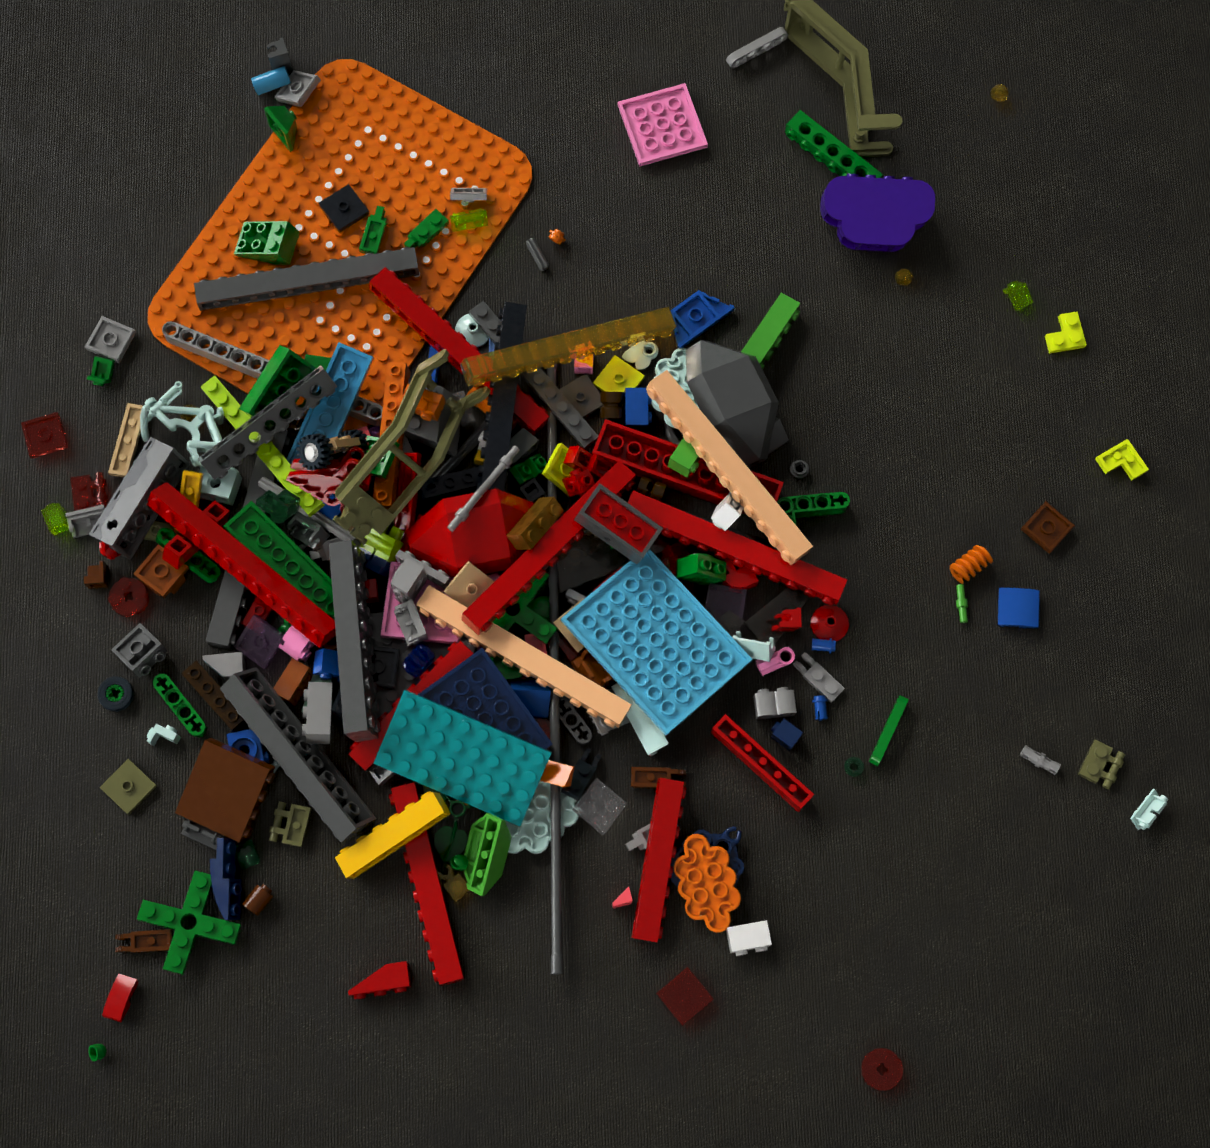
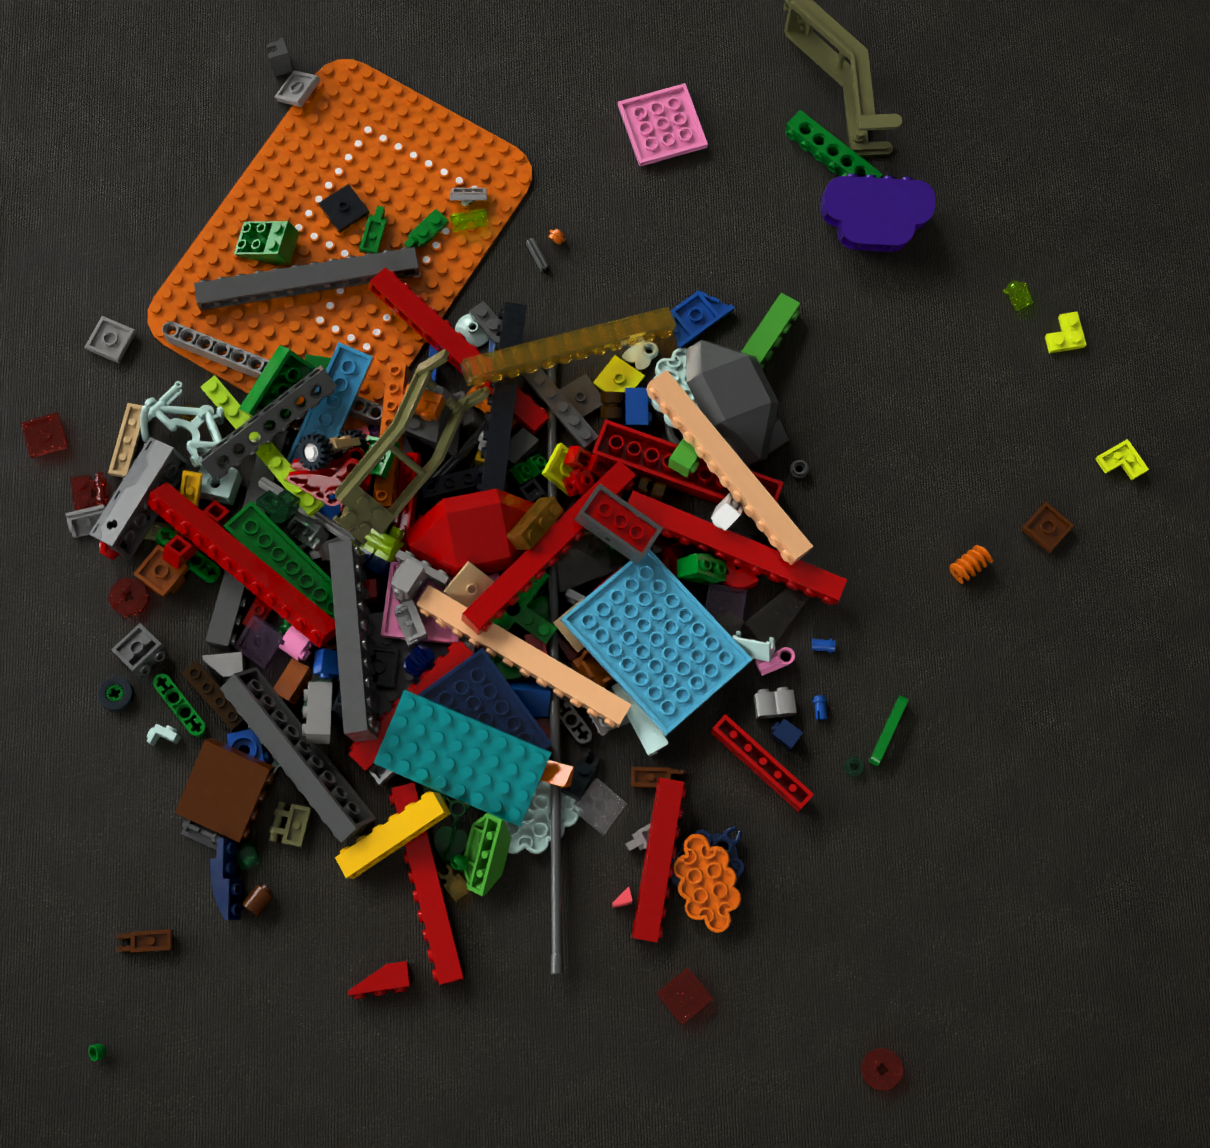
clear neon green brick [41,503,69,535] -> none
reddish brown panel [84,560,108,589] -> none
green bracket [87,356,115,386] -> none
olive plate [100,759,157,815] -> none
red slope [102,974,138,1022] -> none
green piece [137,871,241,975] -> none
dark azure brick [251,66,291,95] -> none
green slope [264,106,297,152] -> none
light grey bar [447,446,520,532] -> none
bright pink brick [574,344,594,374] -> none
light grey beam [726,27,788,69] -> none
white brick [726,920,772,956] -> none
red hinge [772,608,802,632] -> none
green beam [777,492,850,525] -> none
light grey hinge [793,652,845,703] -> none
red dish [810,605,849,642] -> none
clear yellow plate [895,269,913,286] -> none
bright green bar [956,584,968,623] -> none
clear yellow plate [990,84,1009,101] -> none
blue slope [998,588,1040,628] -> none
light grey pin [1020,745,1061,775] -> none
olive plate [1078,739,1125,789] -> none
light aqua hinge [1130,789,1168,830] -> none

